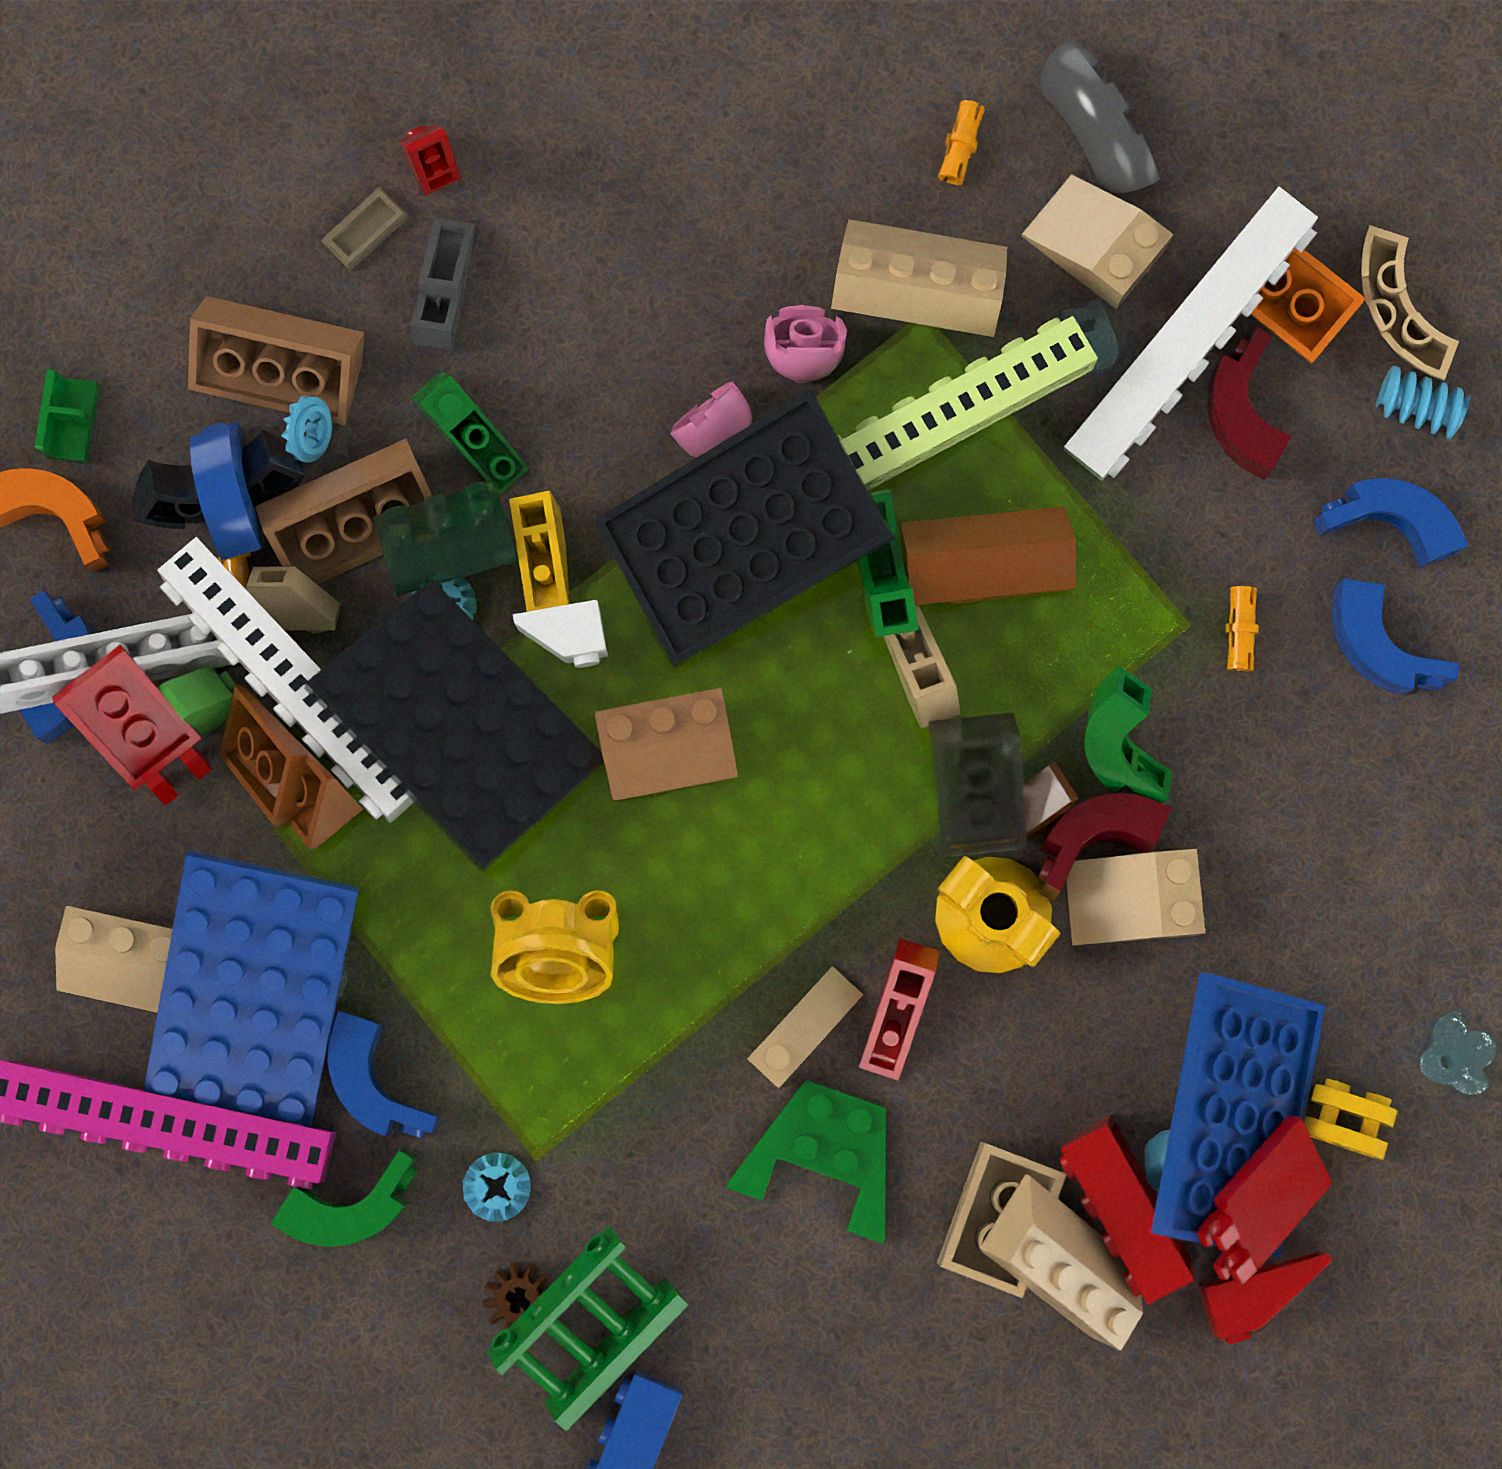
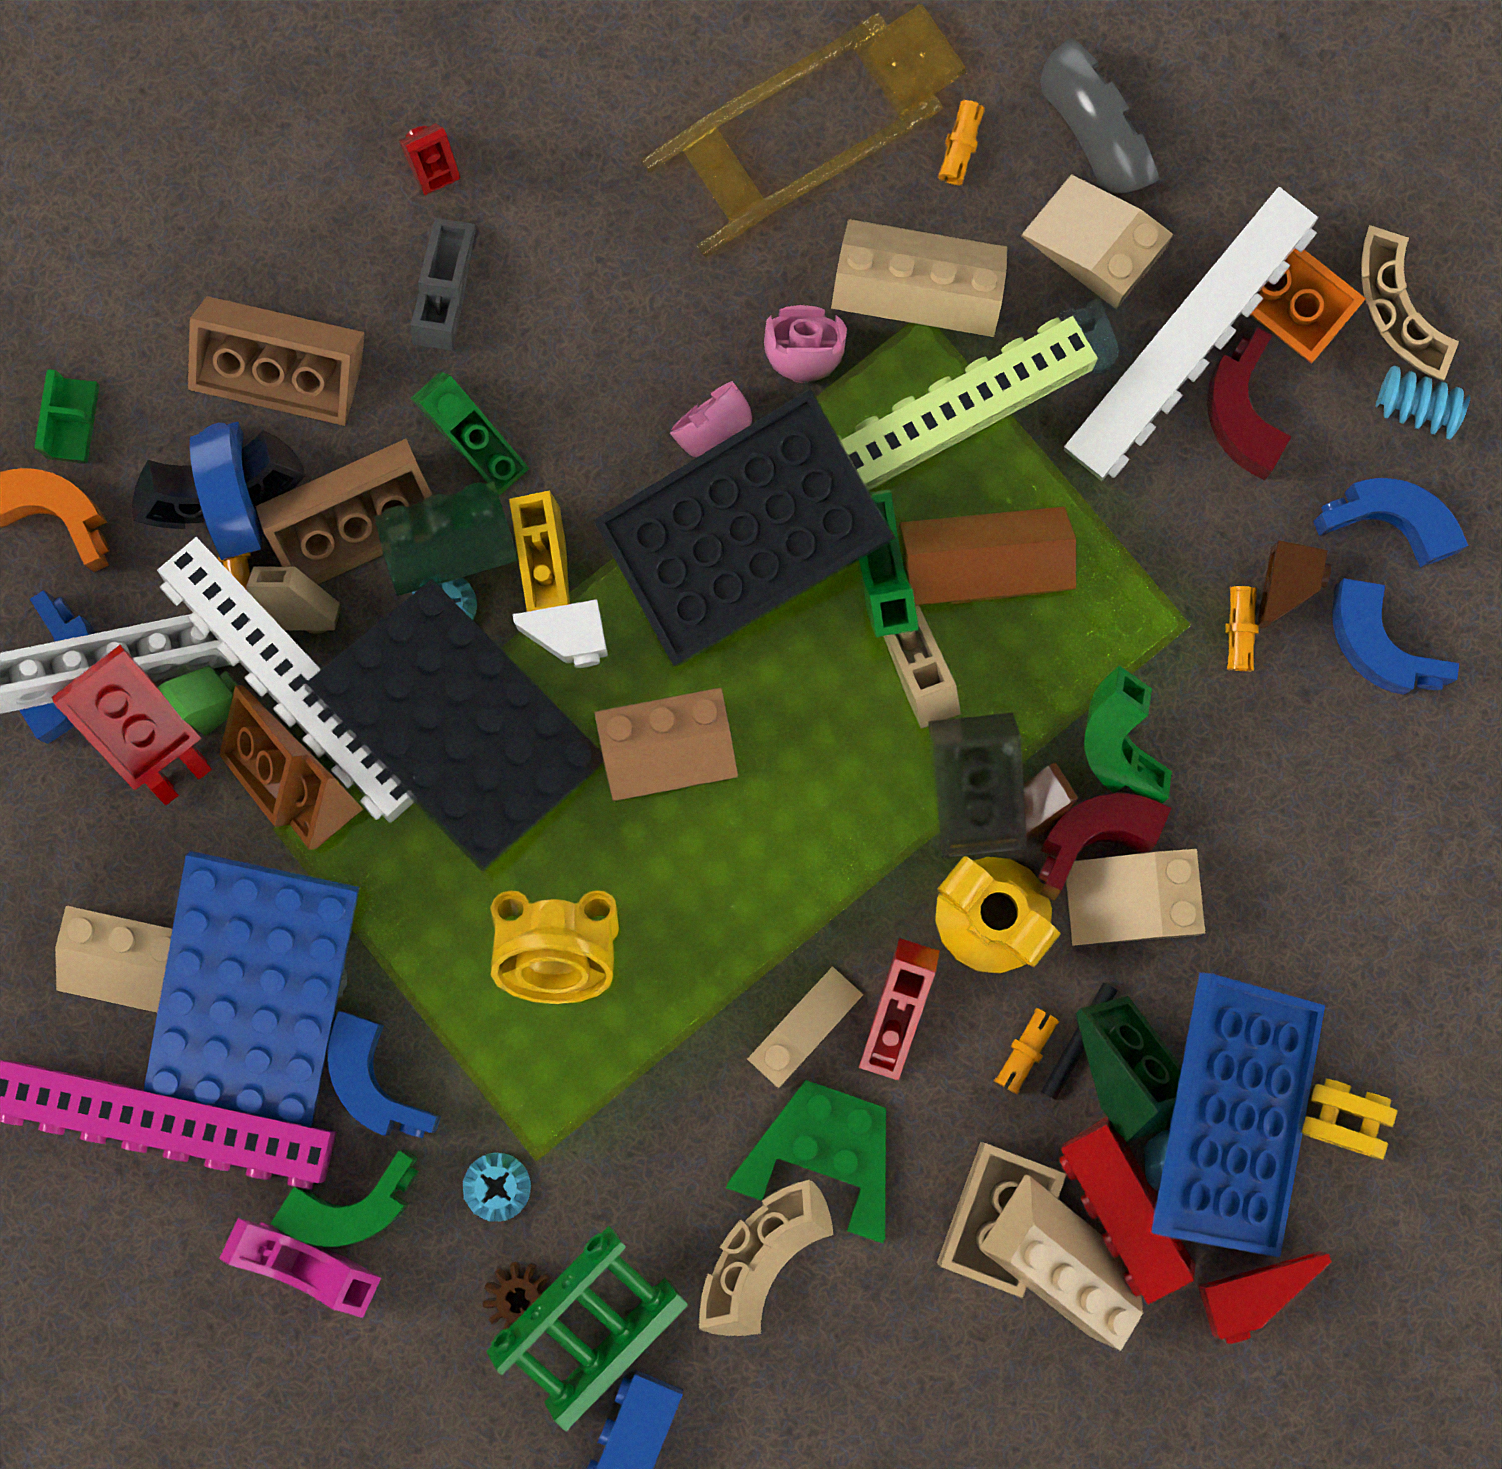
medium azure gear [281,396,332,462] -> none
dark tan tile [321,186,409,271] -> none
red tile [1196,1116,1333,1285] -> none
clear light blue plate [1420,1011,1497,1095] -> none
none -> dark pink arch [219,1218,381,1318]
none -> clear yellow plate [640,3,966,258]
none -> tan brick [699,1180,833,1336]
none -> light orange pin [994,1008,1060,1095]
none -> black bar [1041,982,1118,1100]
none -> dark green slope [1076,996,1182,1142]
none -> reddish brown slope [1257,540,1331,629]

